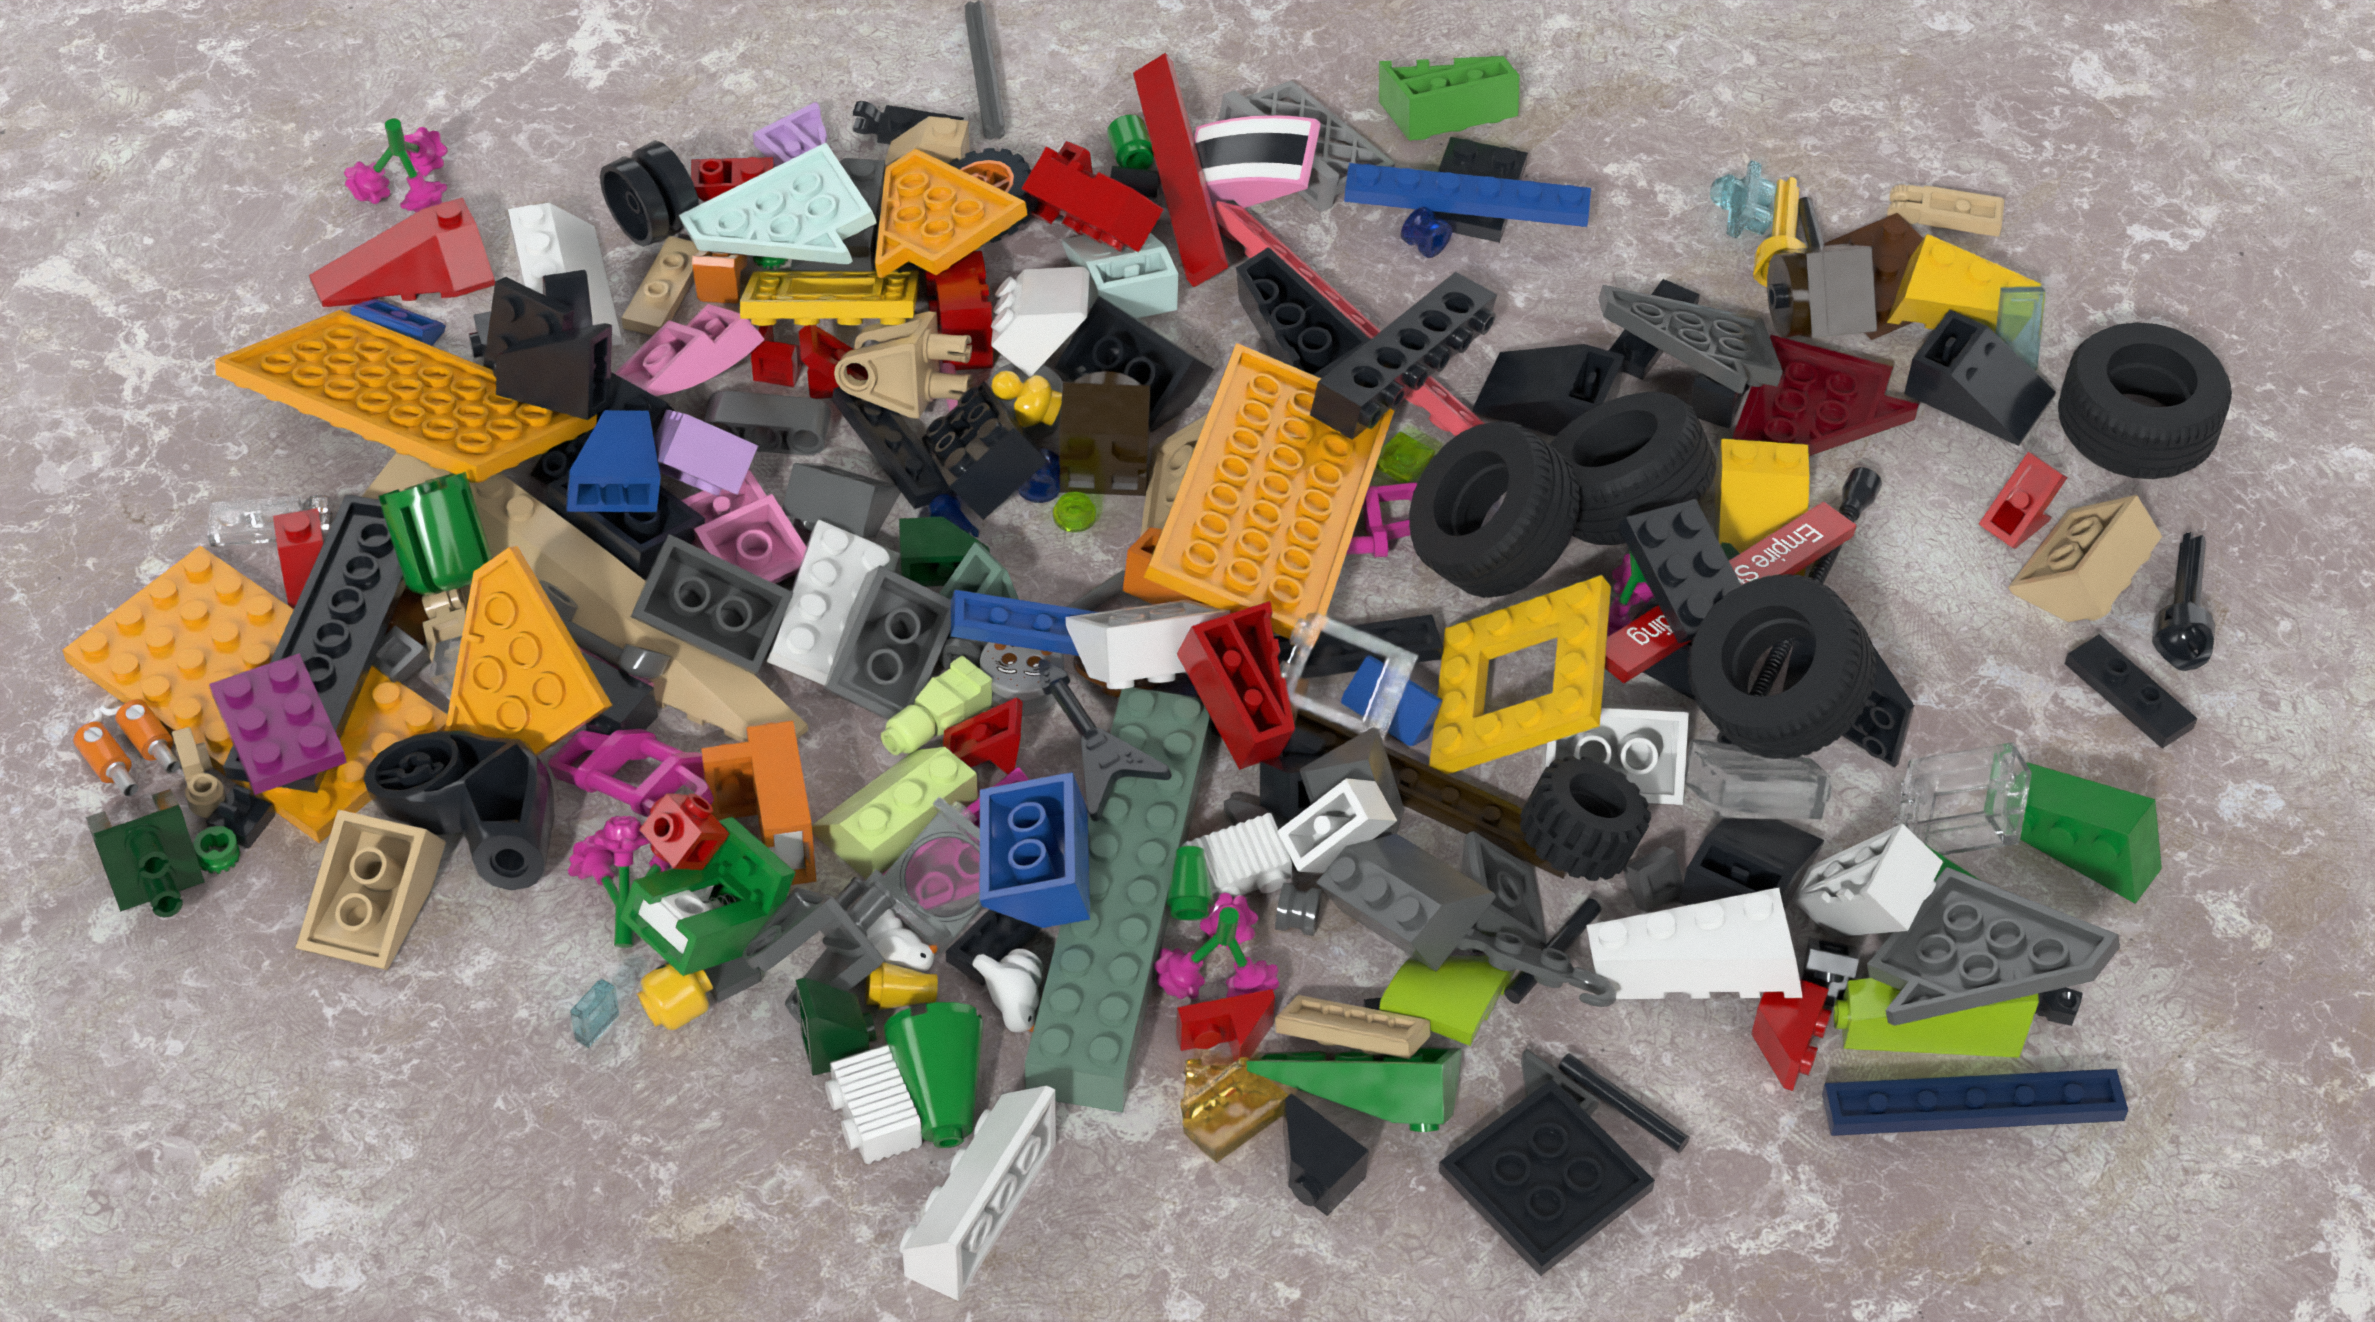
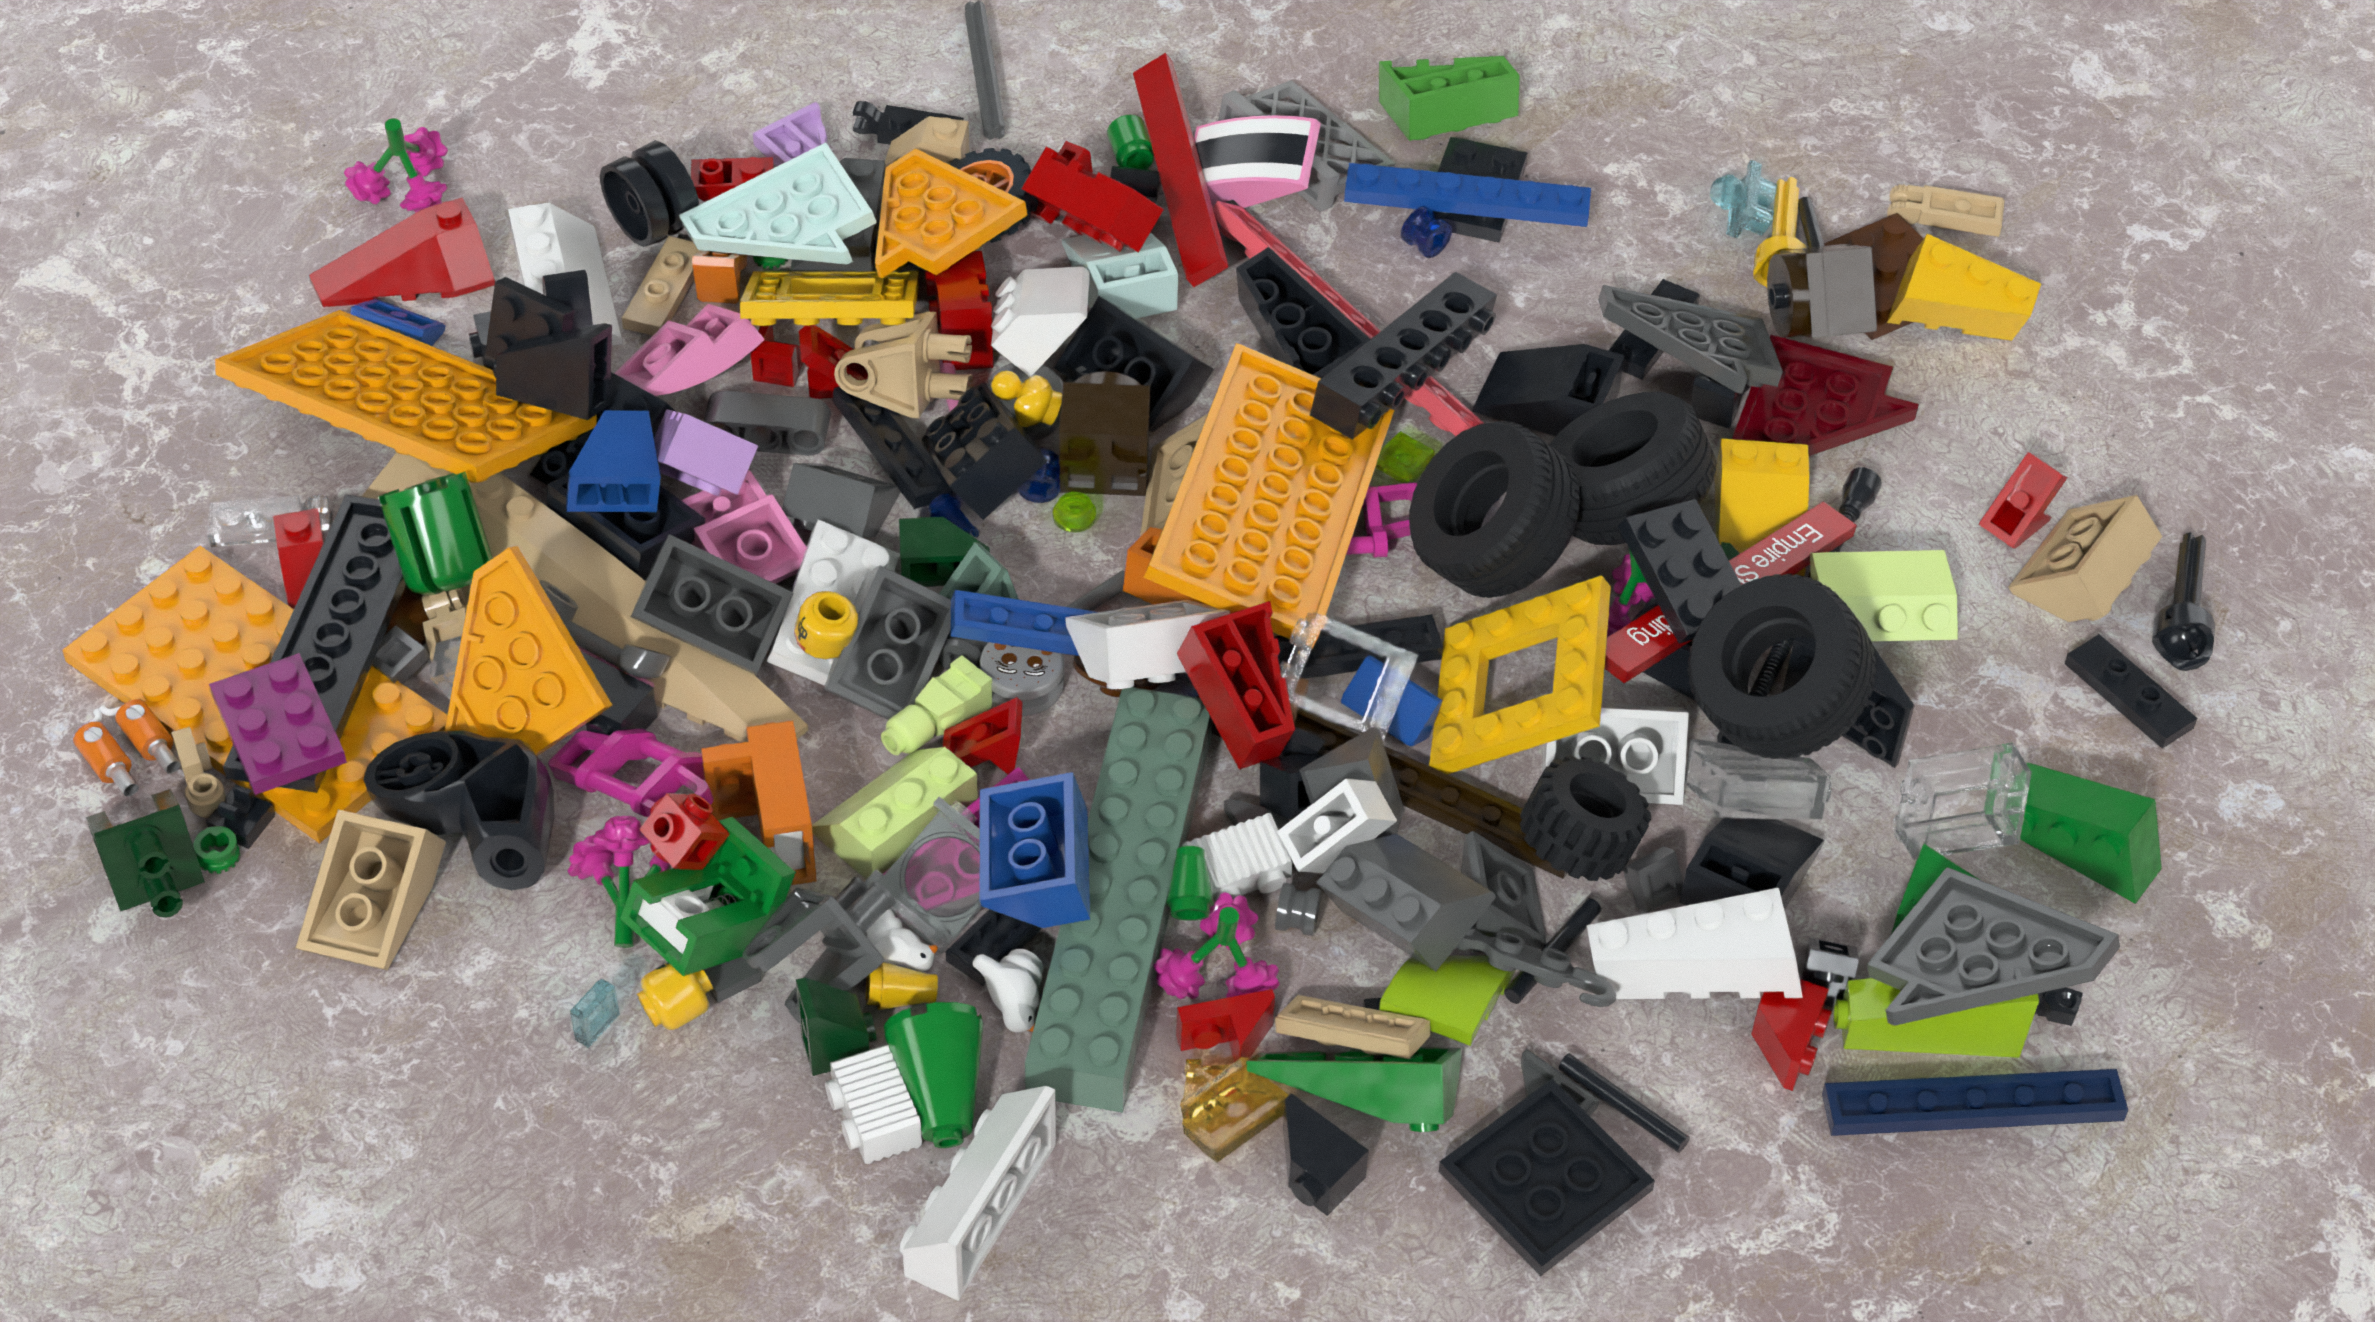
black piece [1039,659,1172,821] -> none
white wedge [1792,823,1943,937] -> none
black slope [1904,310,2056,446] -> none
clear light blue tile [1996,286,2046,370] -> none
black tyre [2058,322,2232,480] -> none
none -> yellow head [794,591,858,660]
none -> yellowish green slope [1810,550,1958,642]

